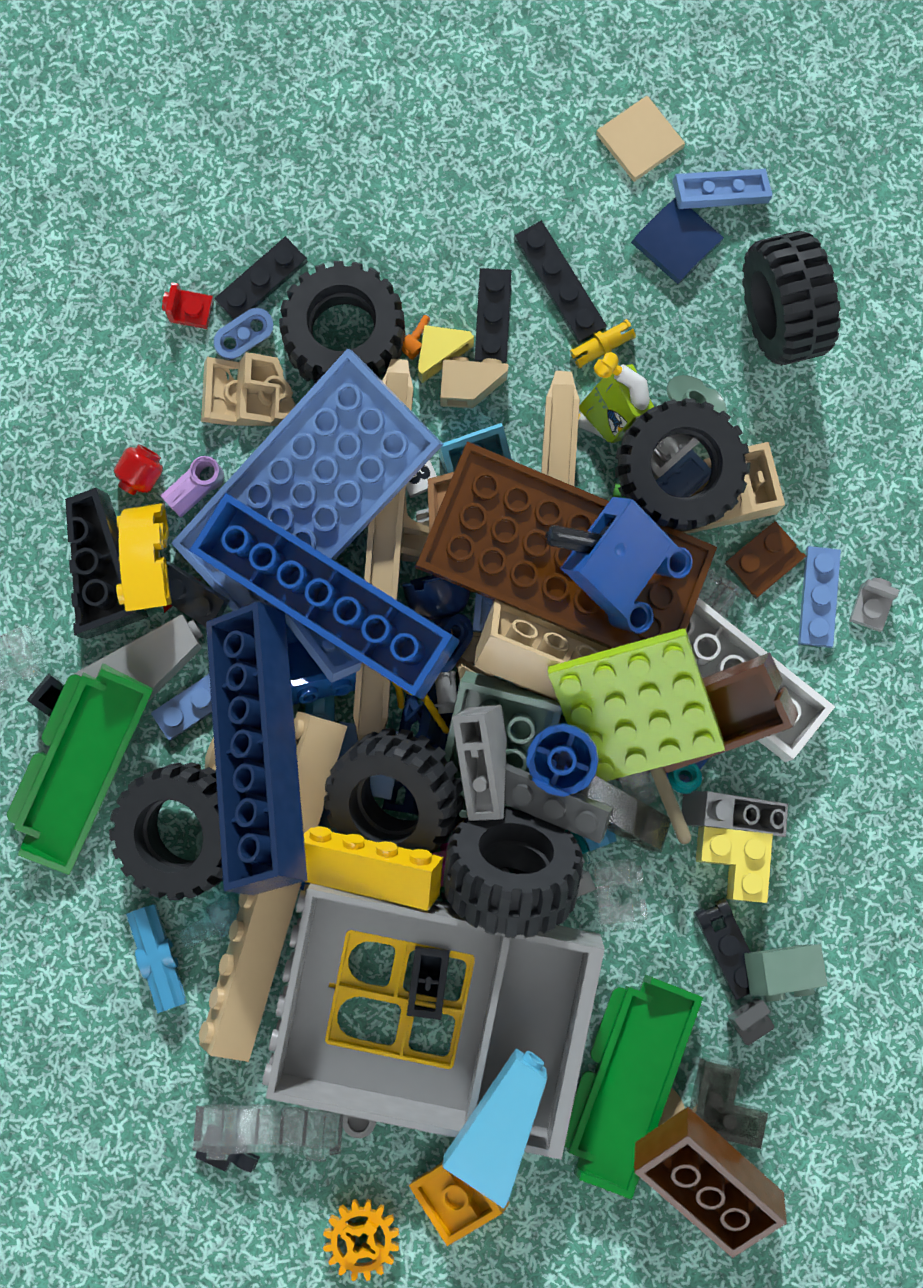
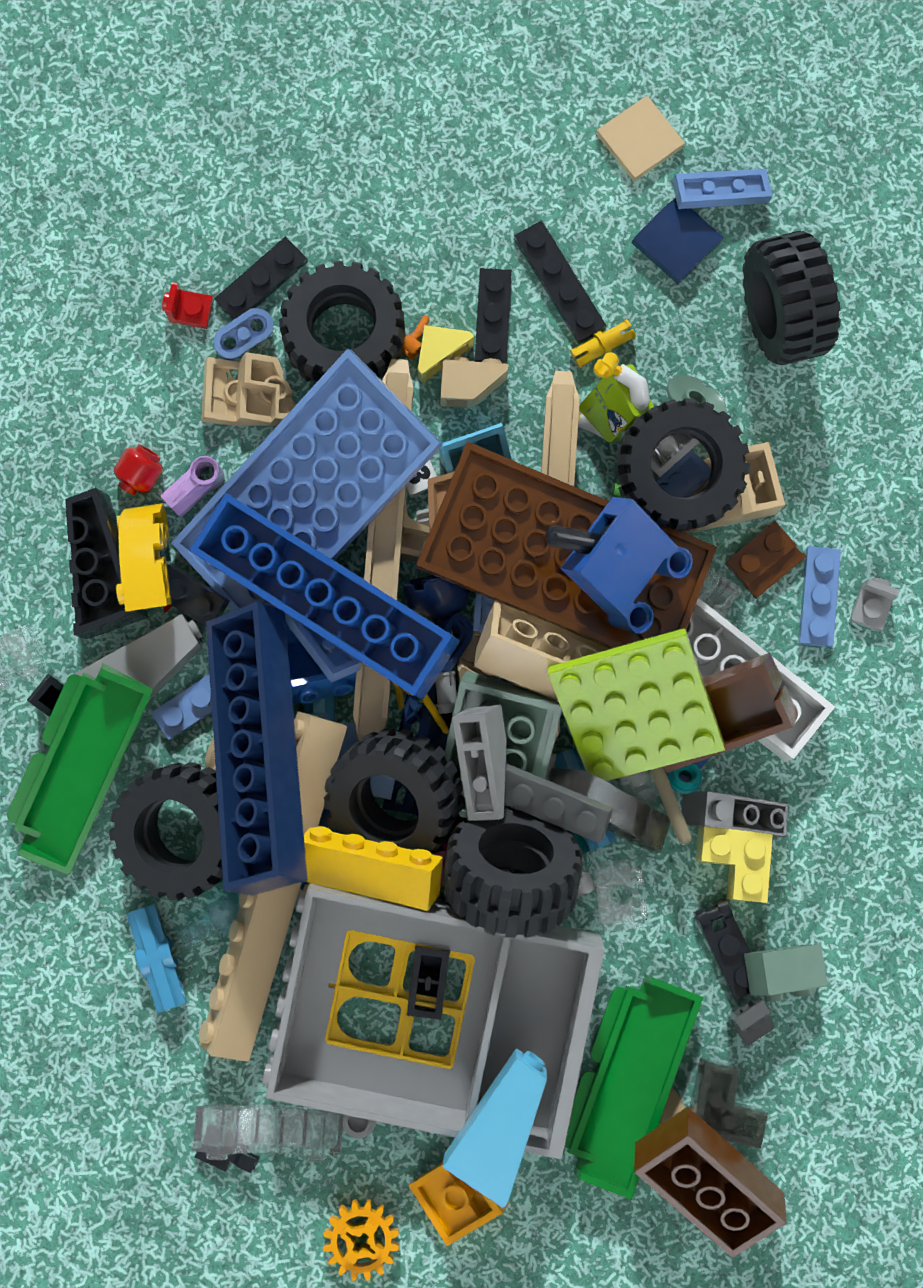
blue cylinder [526,724,599,797] -> none

